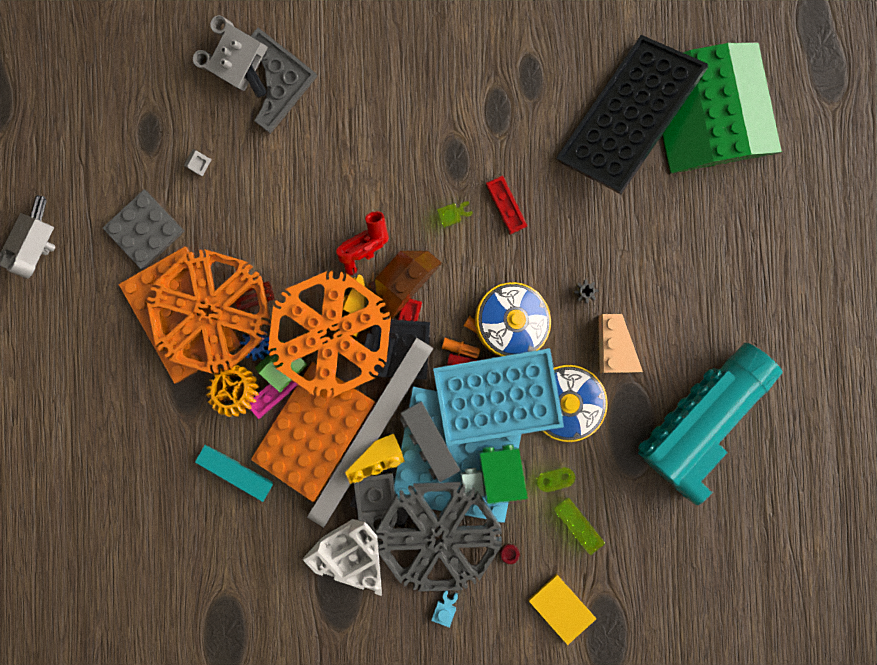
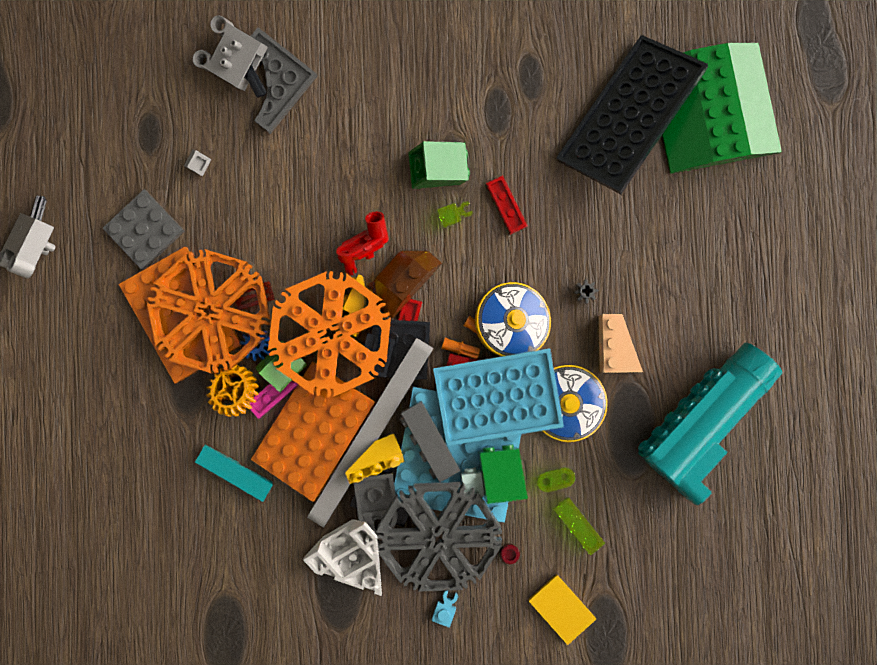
none -> slope [408,141,470,189]

